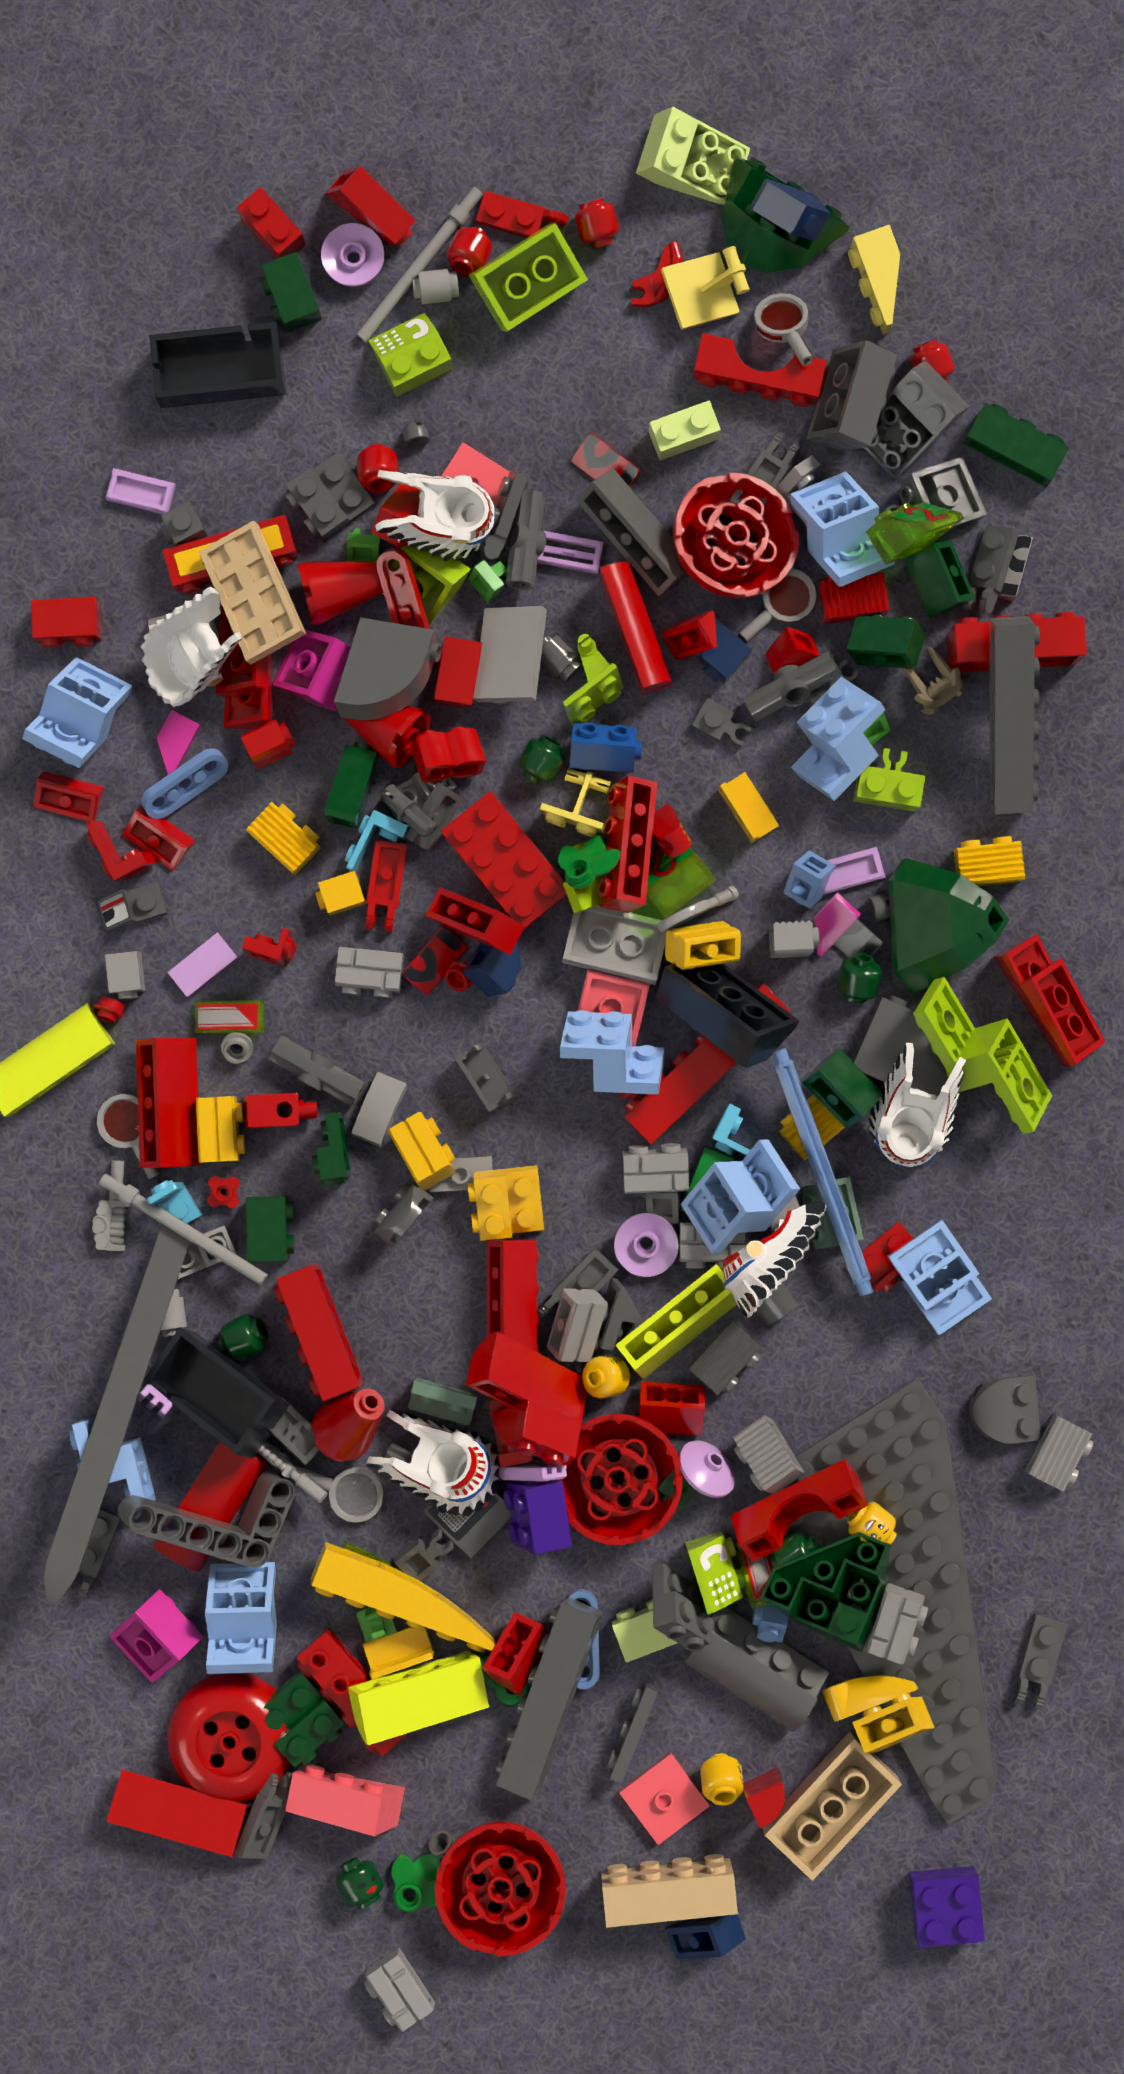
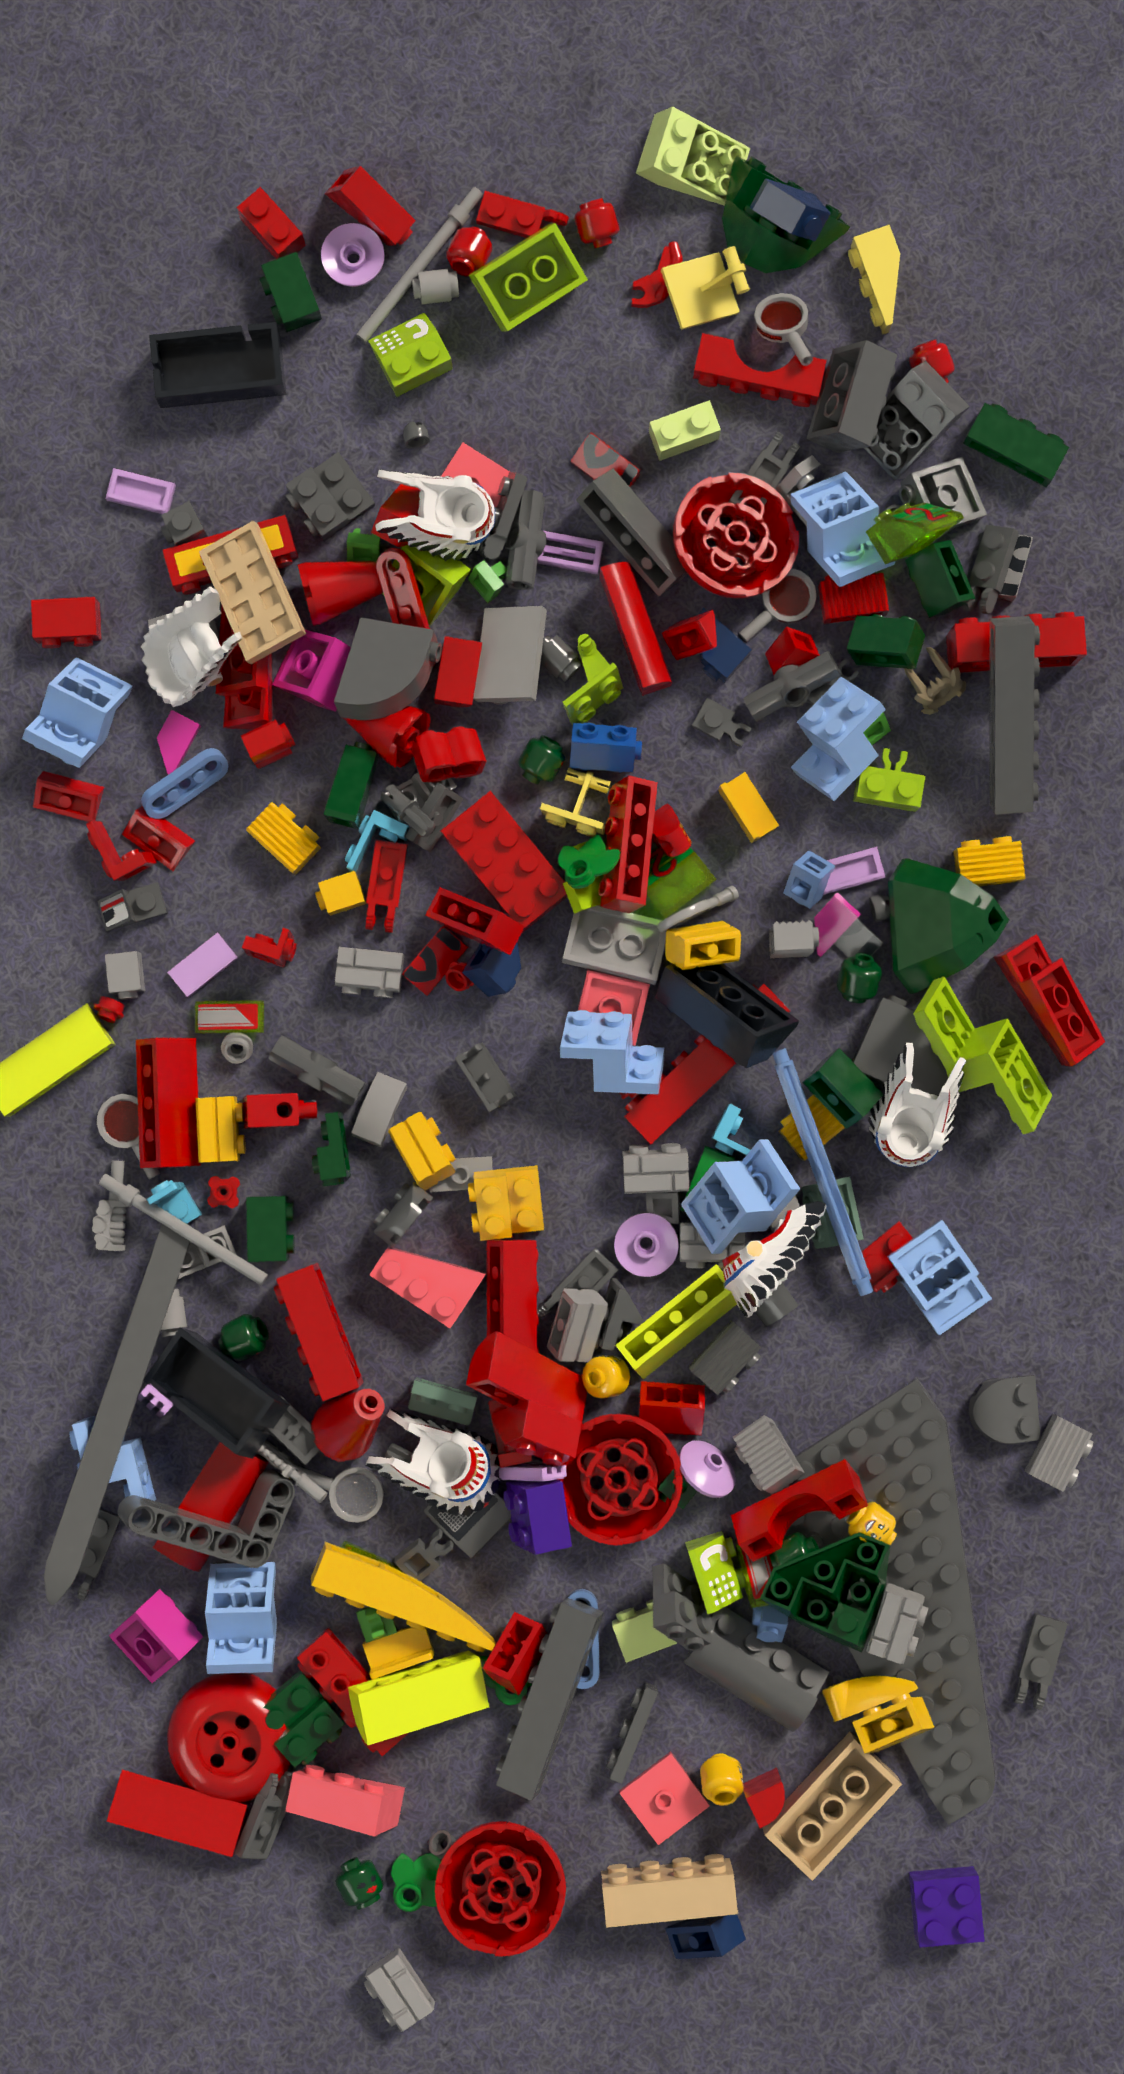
red head [357,444,399,493] -> none
none -> coral wedge [369,1247,487,1328]

